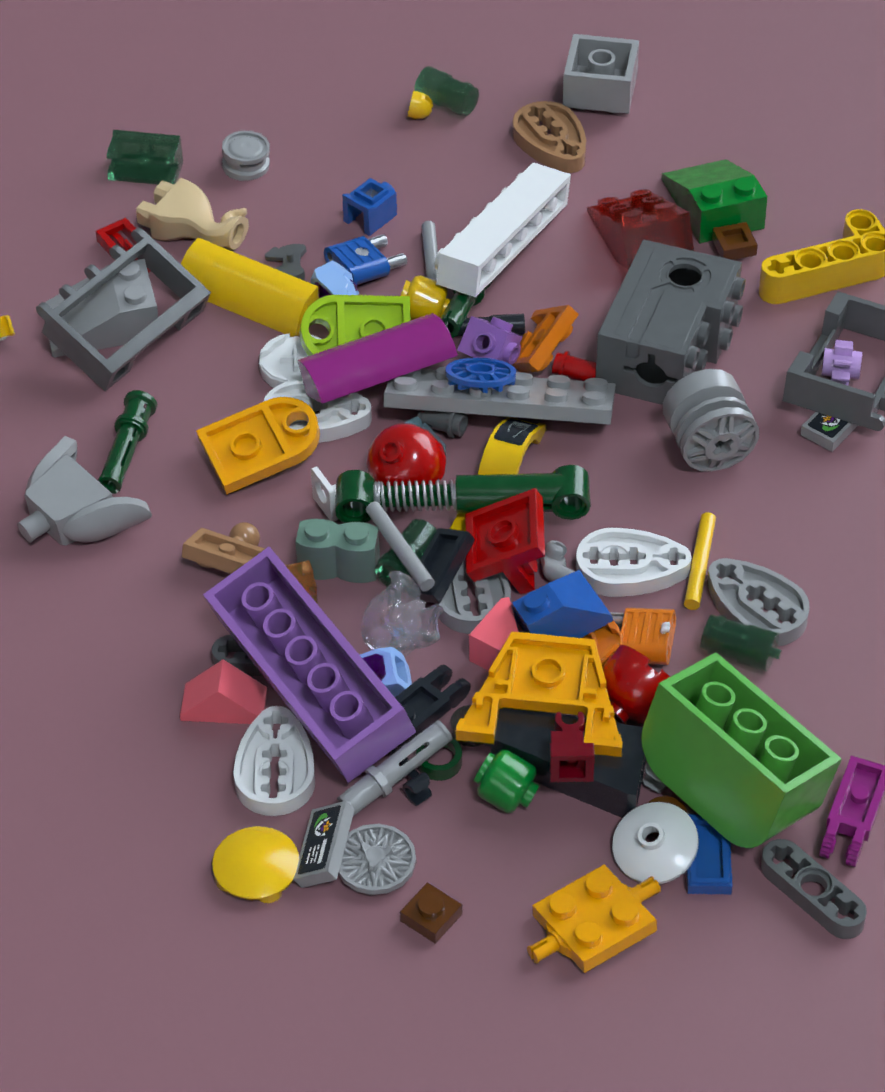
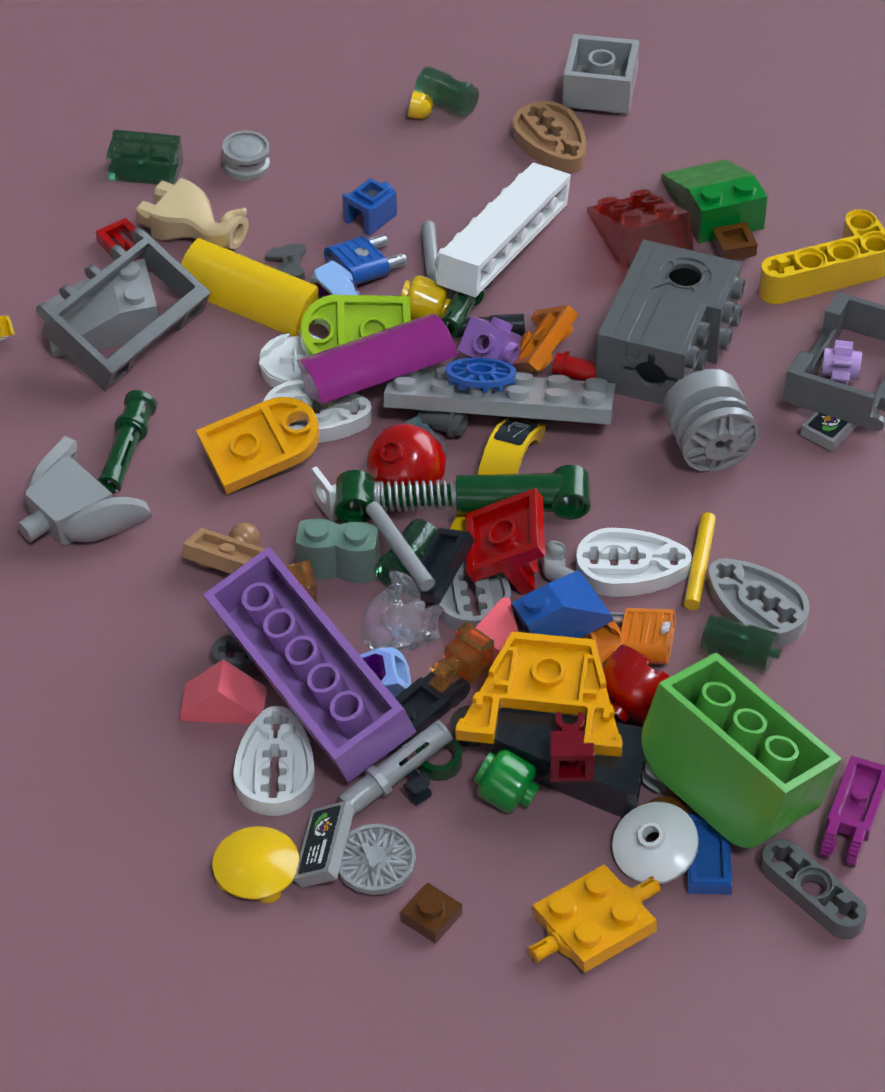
none -> clear orange piece [429,621,495,693]

